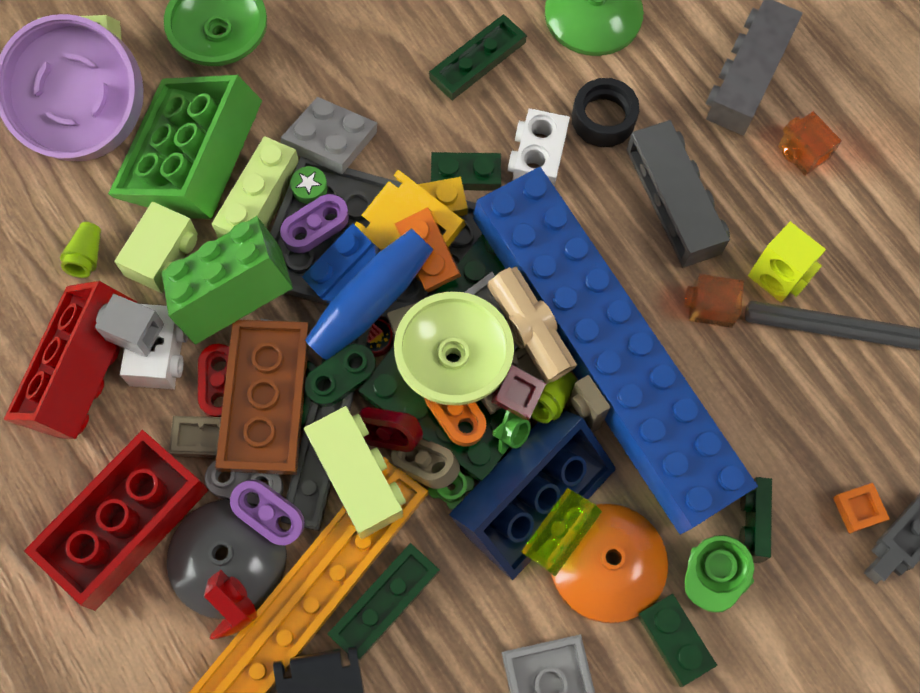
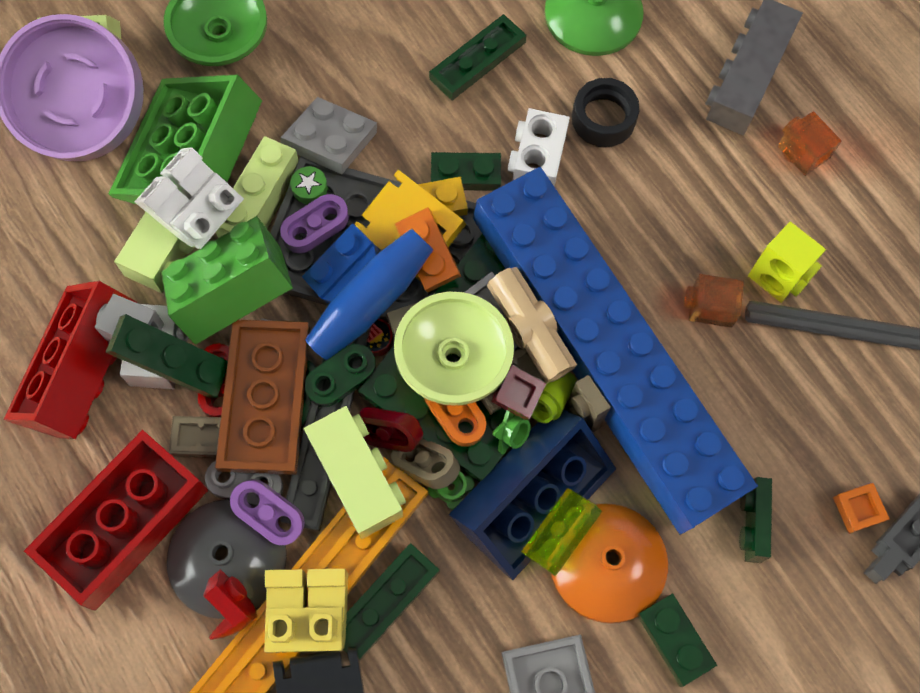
lime cone [60,222,101,278] -> none
dark grey brick [626,120,730,268] -> none
bright green hat [684,535,755,613] -> none
none -> dark green plate [106,314,228,398]
none -> white hips [135,147,244,249]
none -> light yellow hips [264,568,348,653]

